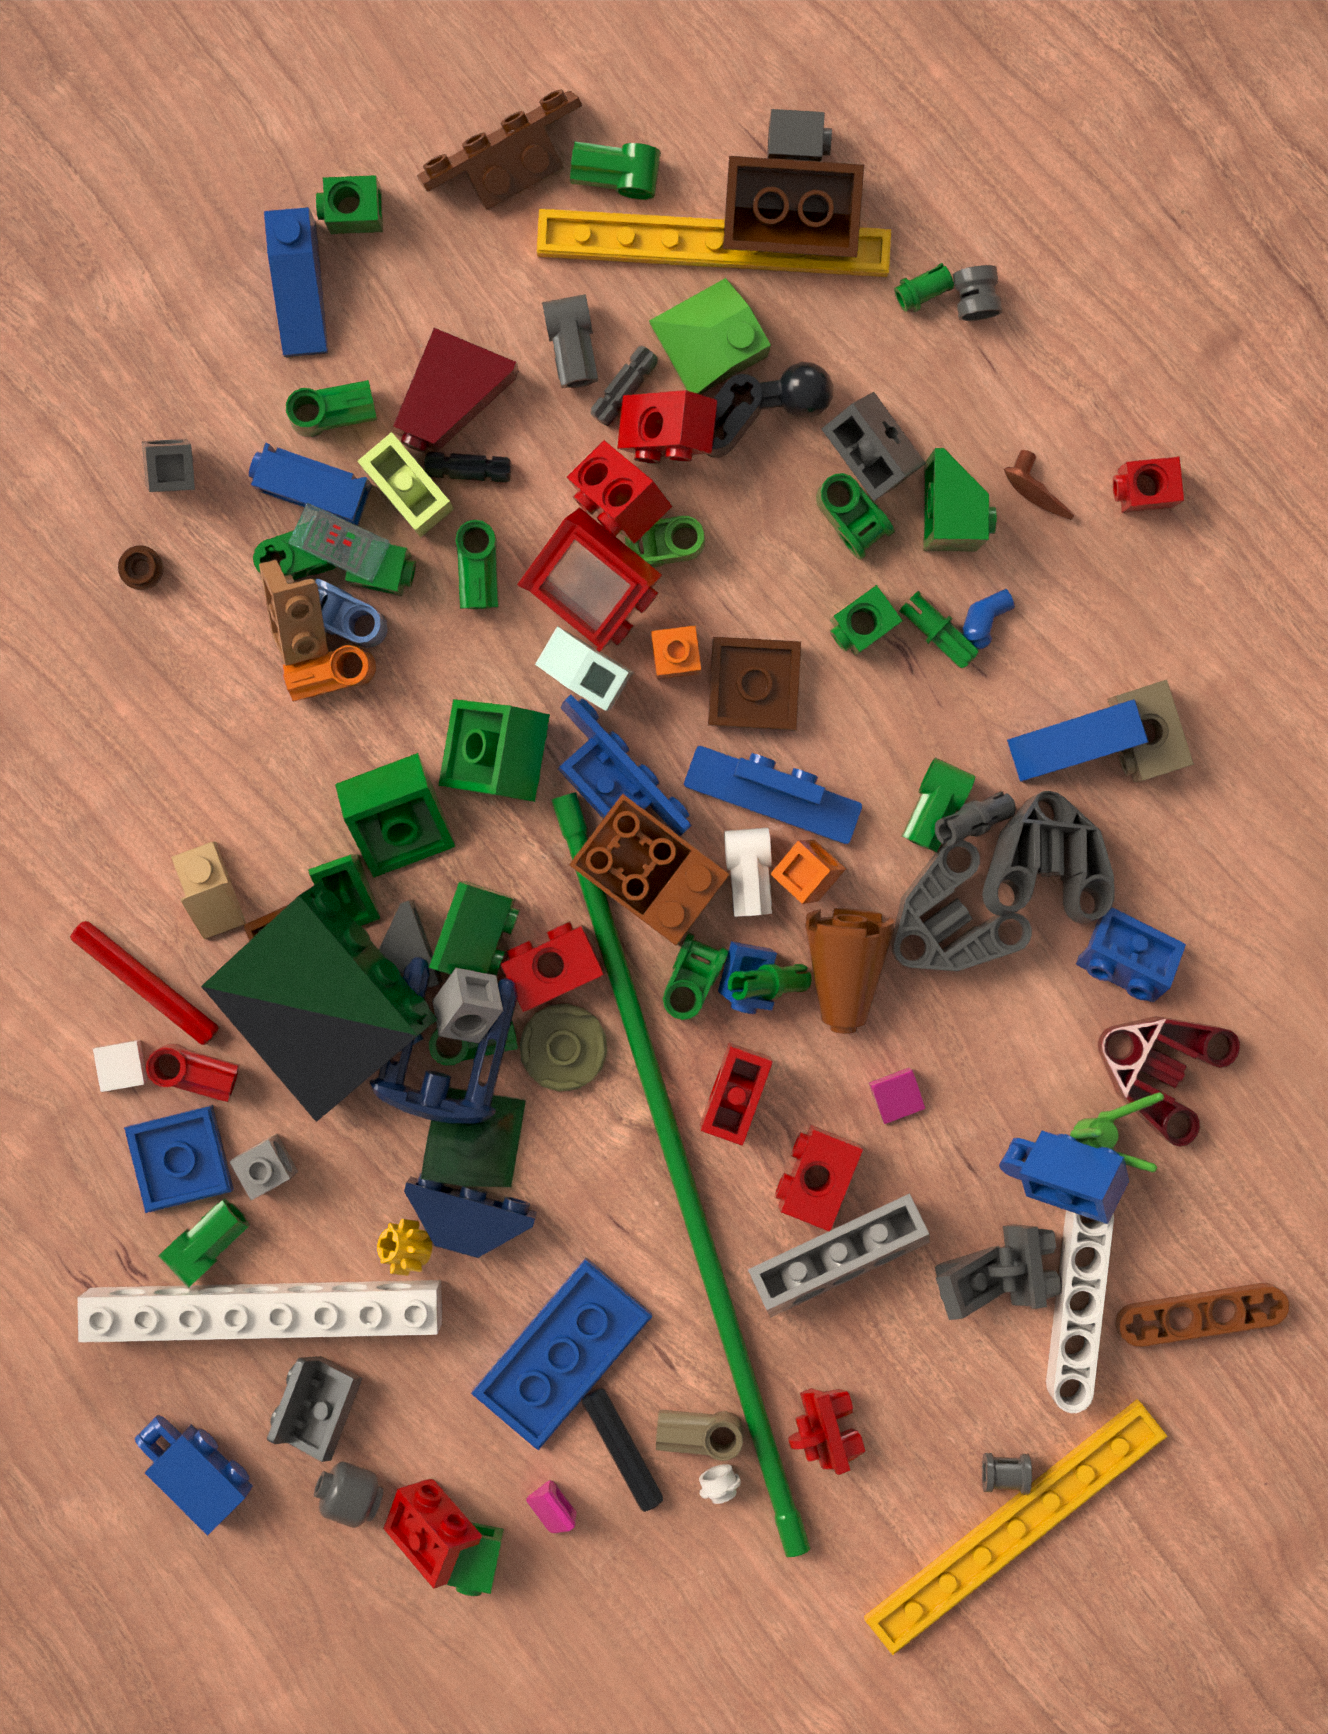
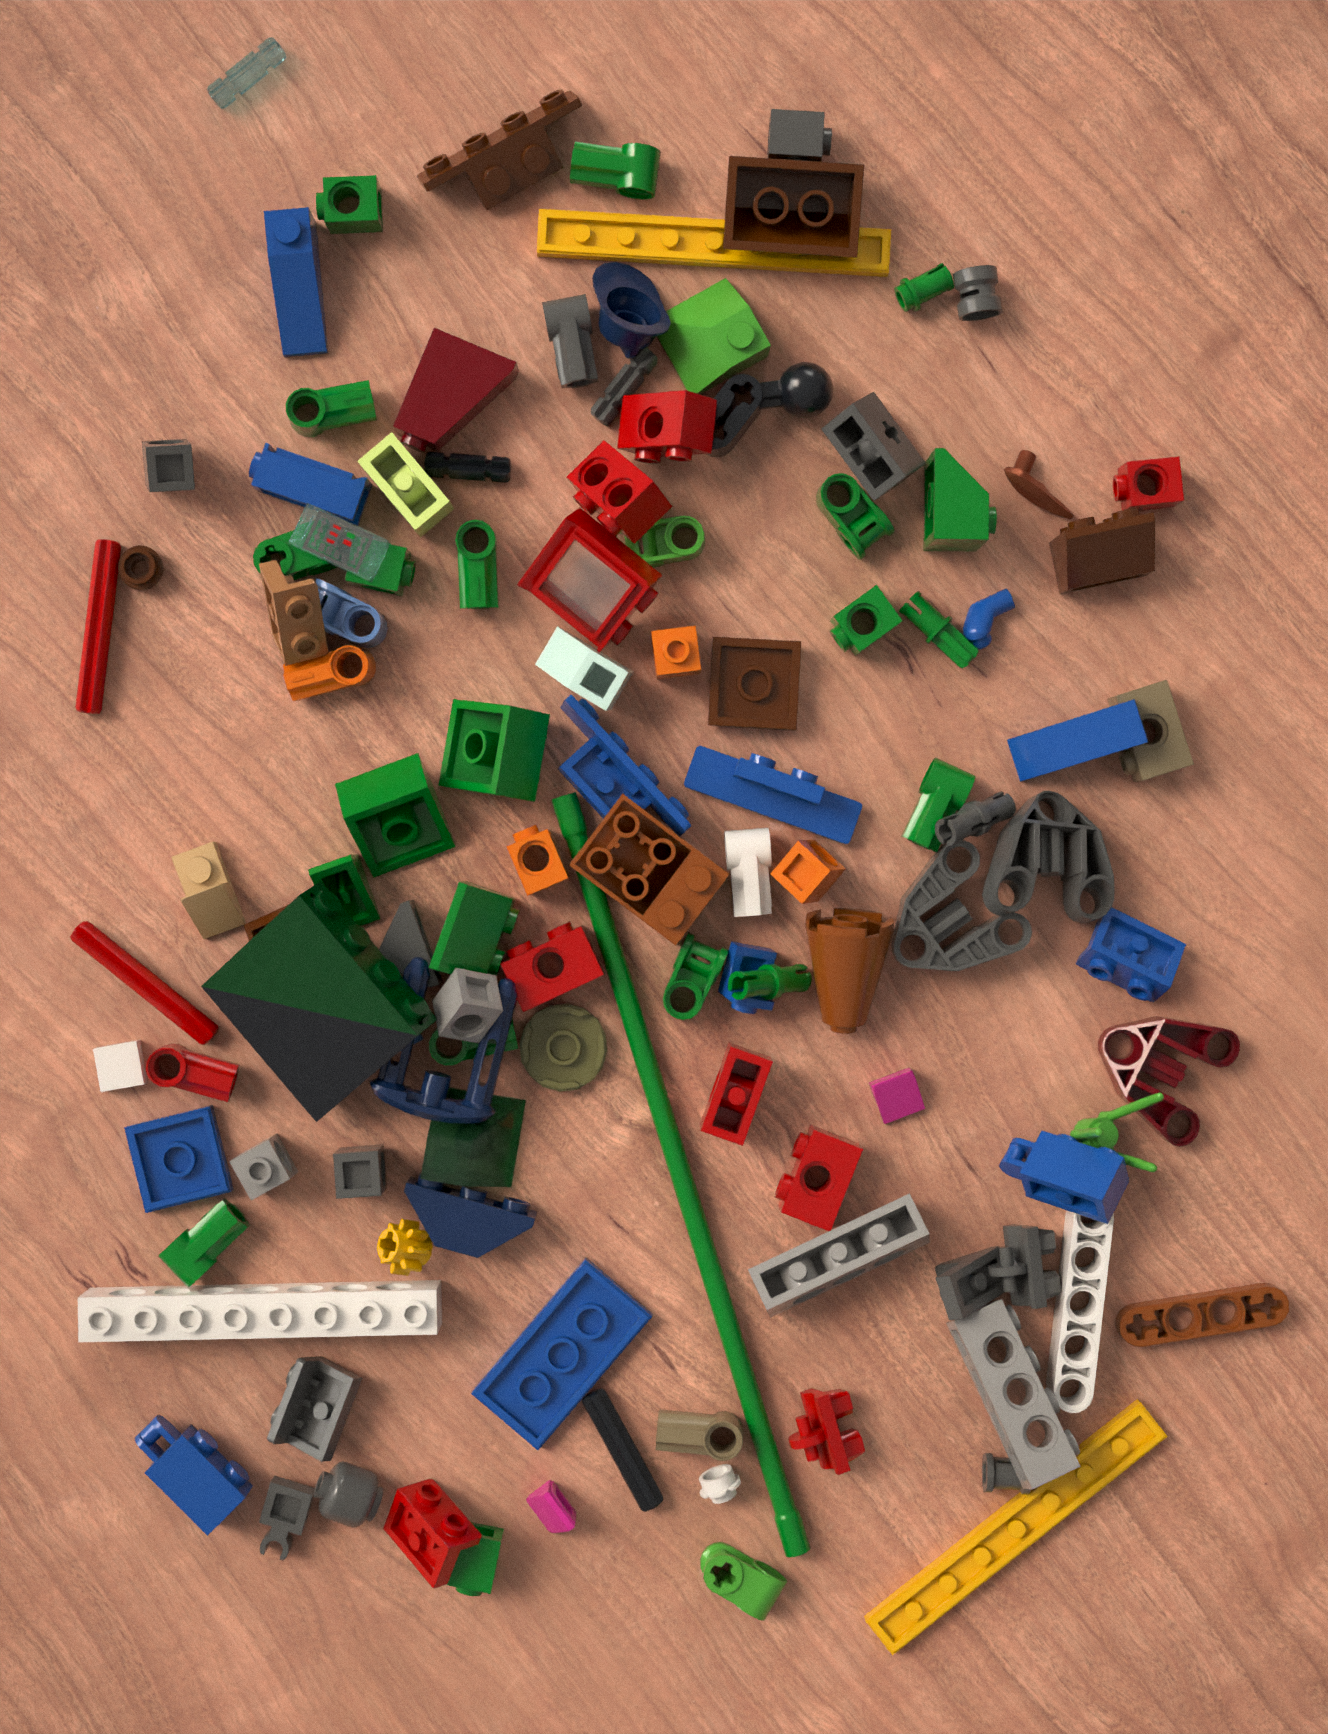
none -> red axle [75,539,121,714]
none -> clear light blue axle [207,37,286,109]
none -> dark grey plate [259,1475,315,1561]
none -> dark grey brick [333,1144,387,1199]
none -> orange brick [506,825,570,896]
none -> dark blue piece [592,262,671,359]
none -> bright green piece [700,1542,787,1621]
none -> light grey brick [946,1299,1081,1490]
none -> reddish brown slope [1049,508,1155,594]

